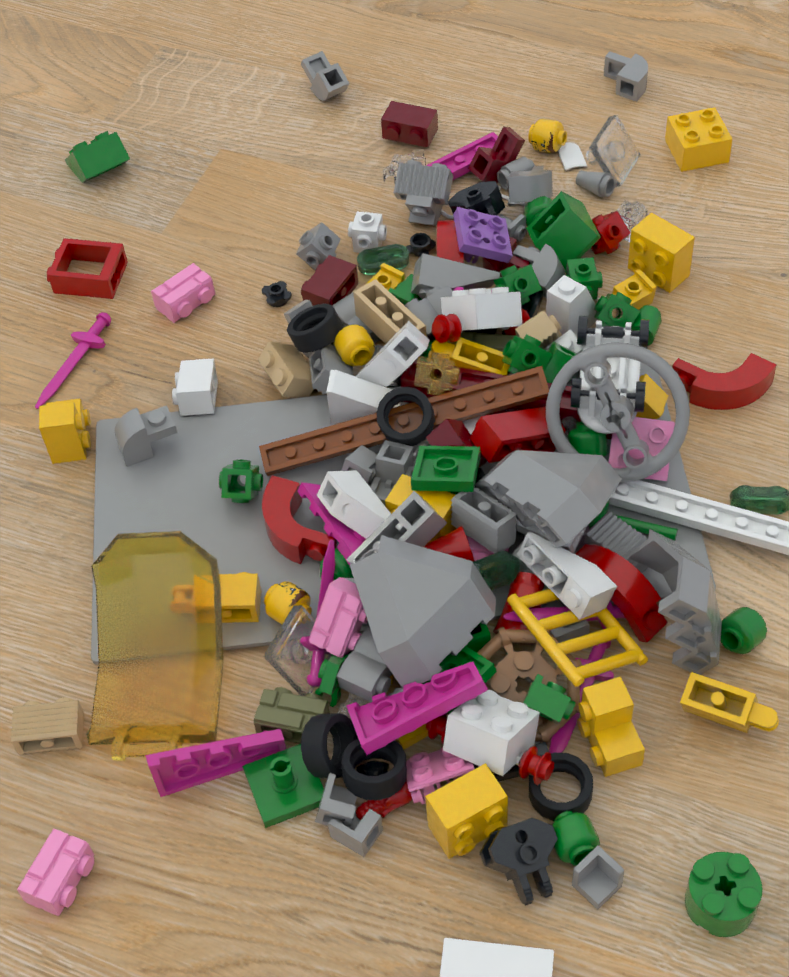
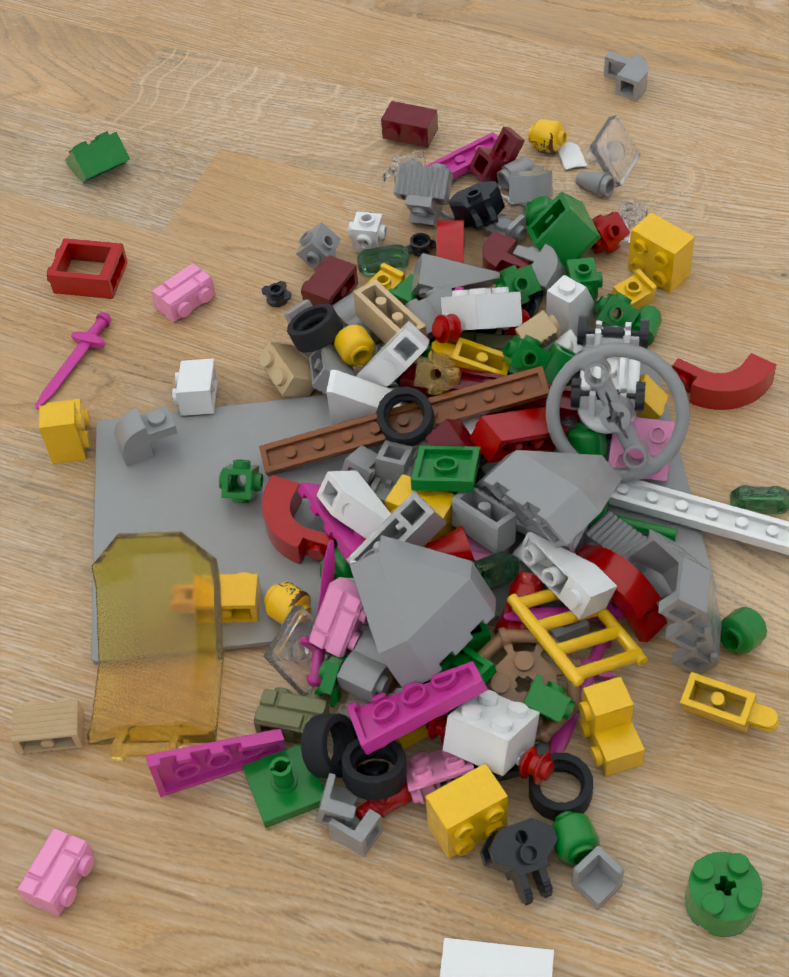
light grey brick [301,51,349,101] -> none
medium lavender plate [453,207,513,264] -> none
yellow brick [665,107,733,172] -> none

